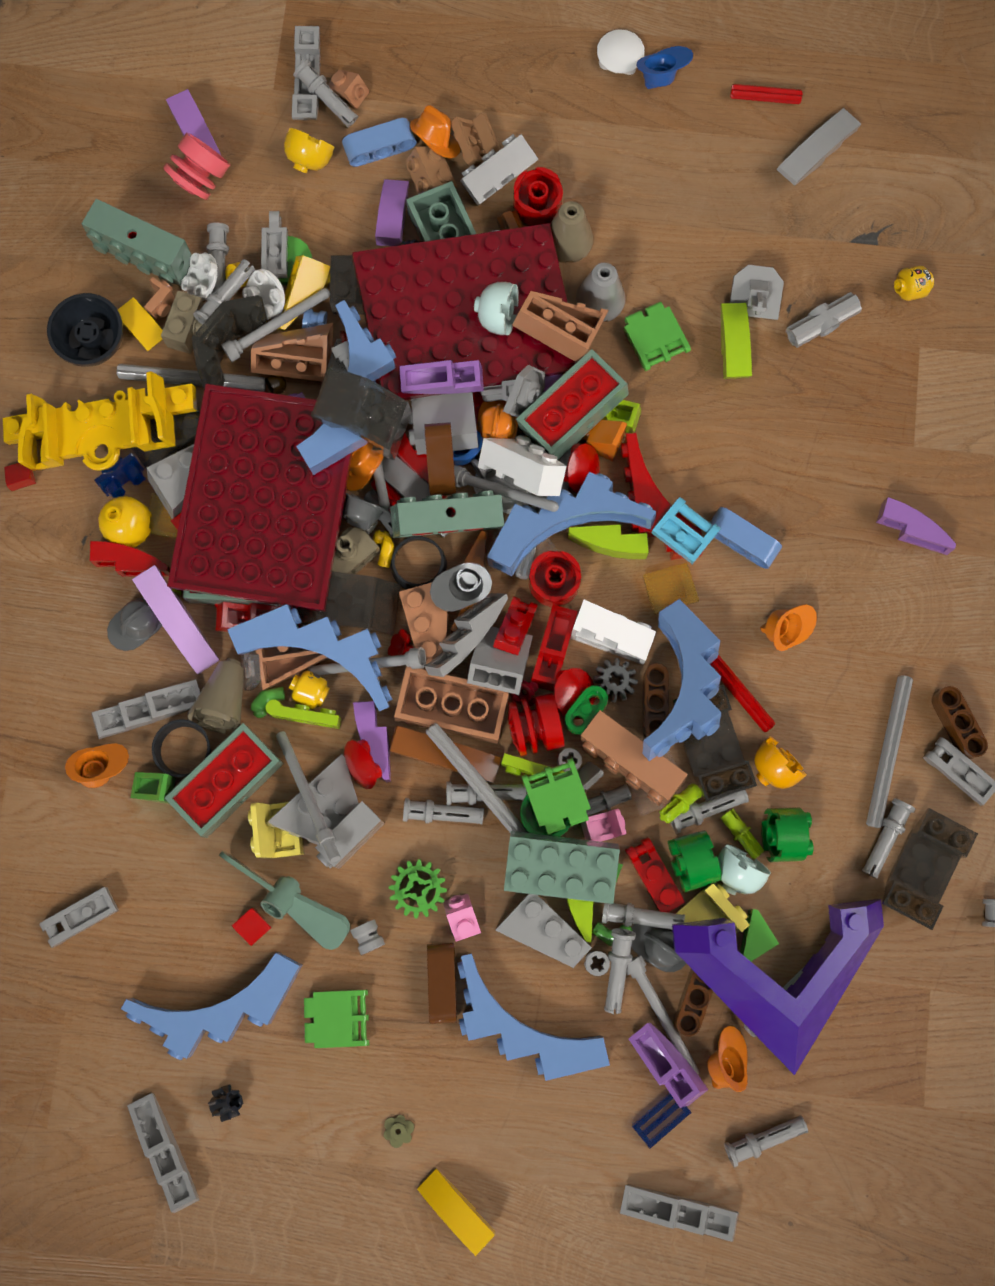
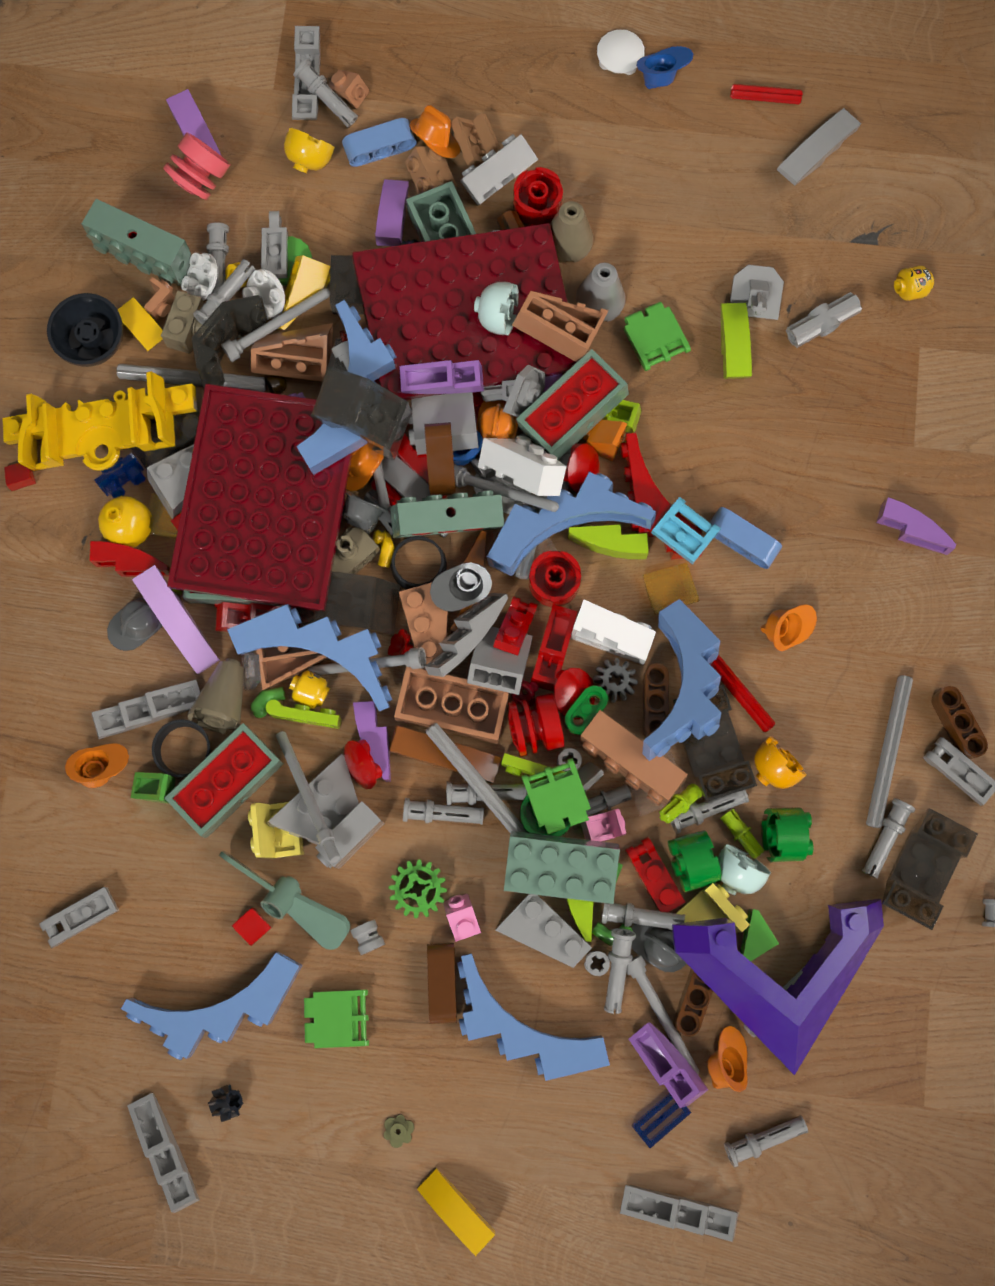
medium blue wheel [302,309,327,329] -> none

